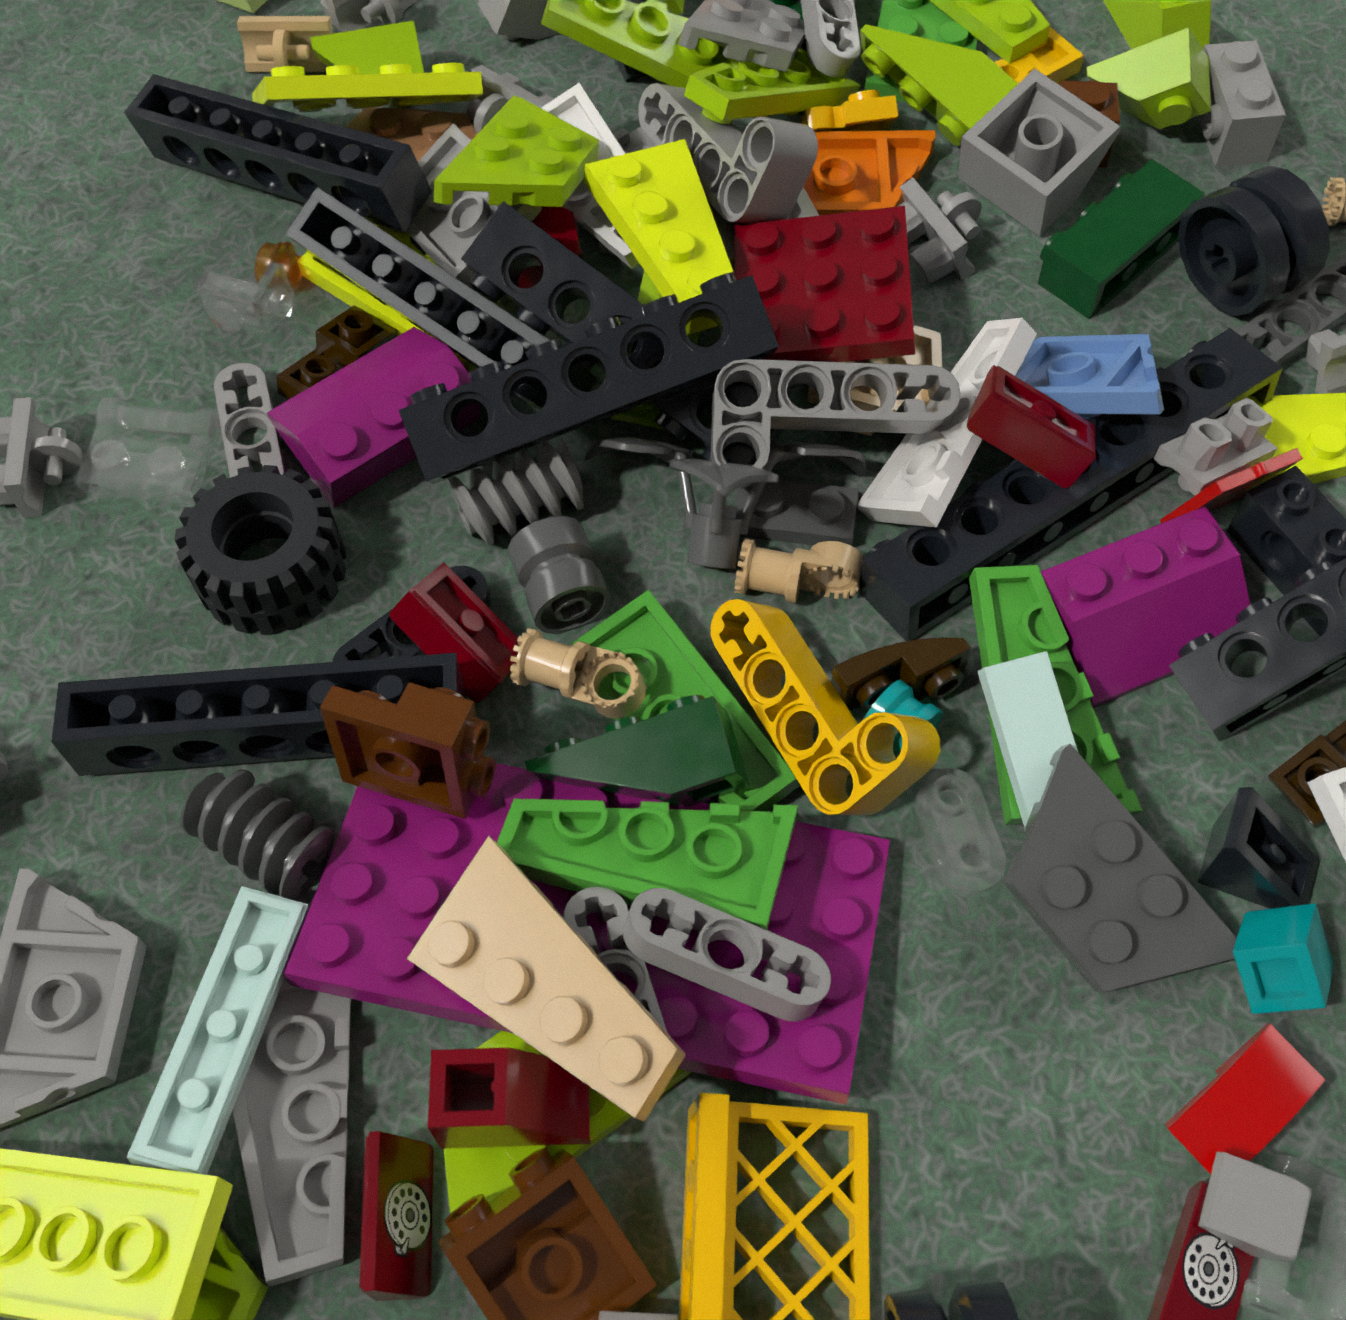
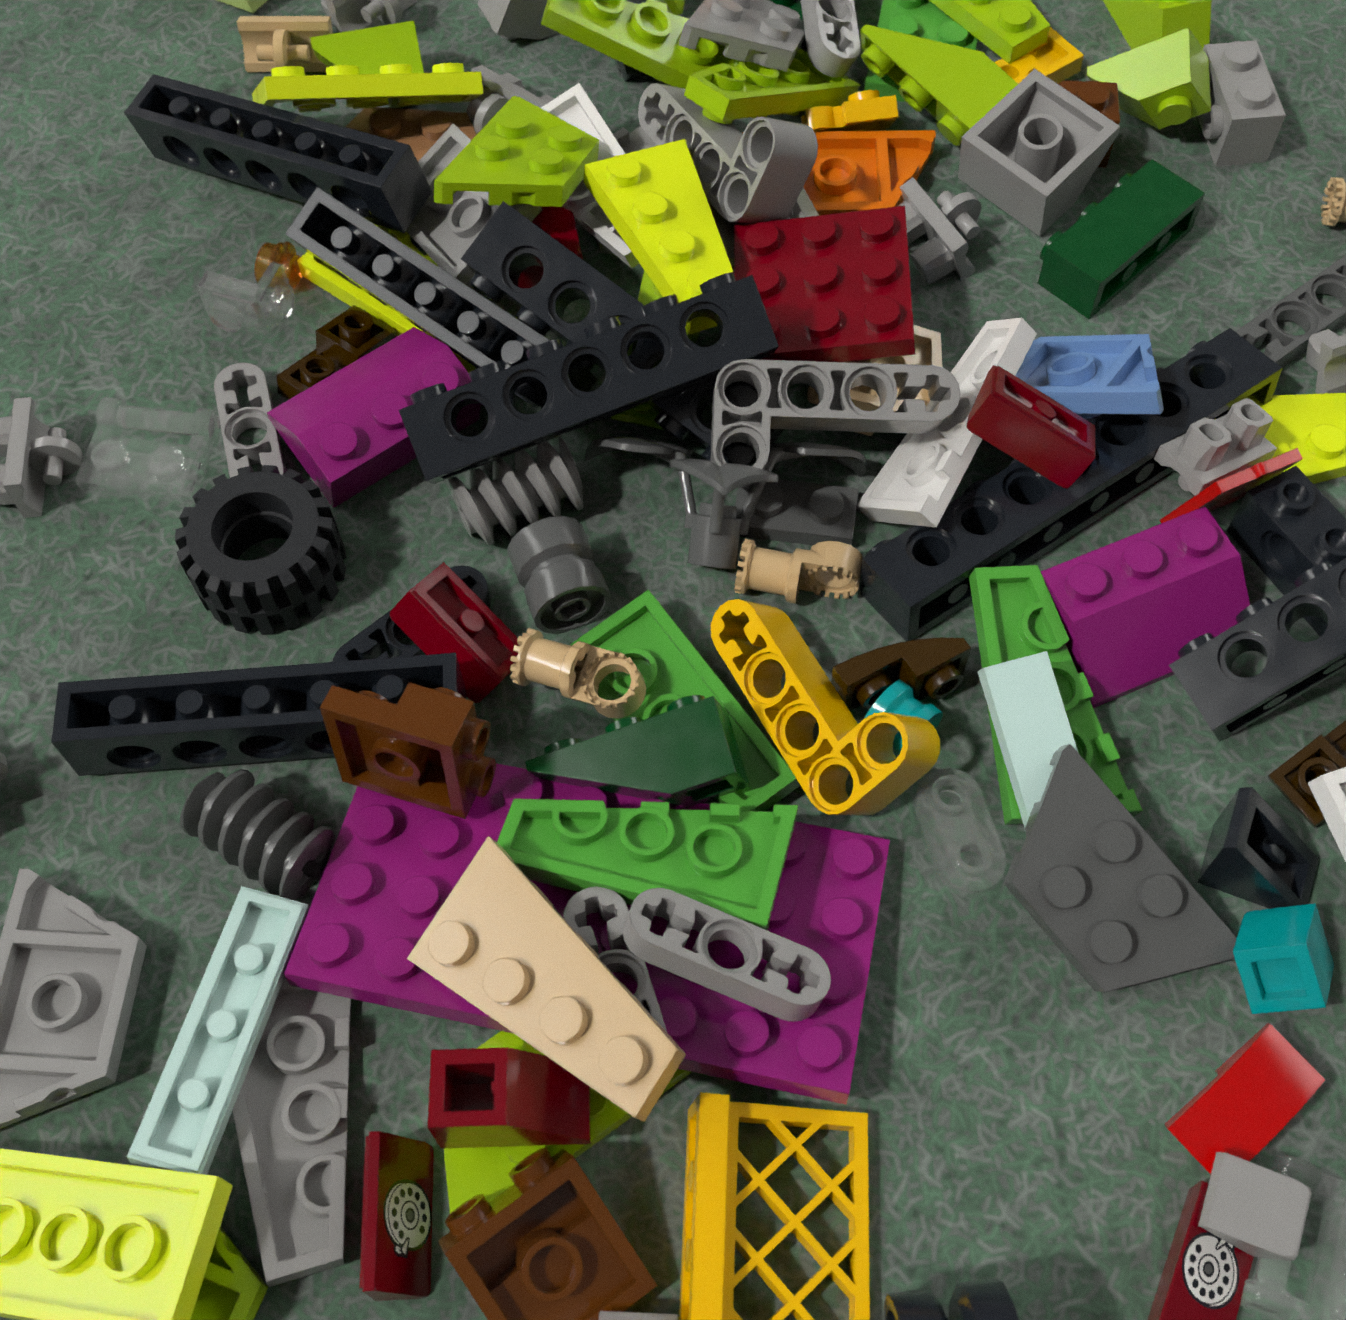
black wheel [1178,166,1330,316] -> none

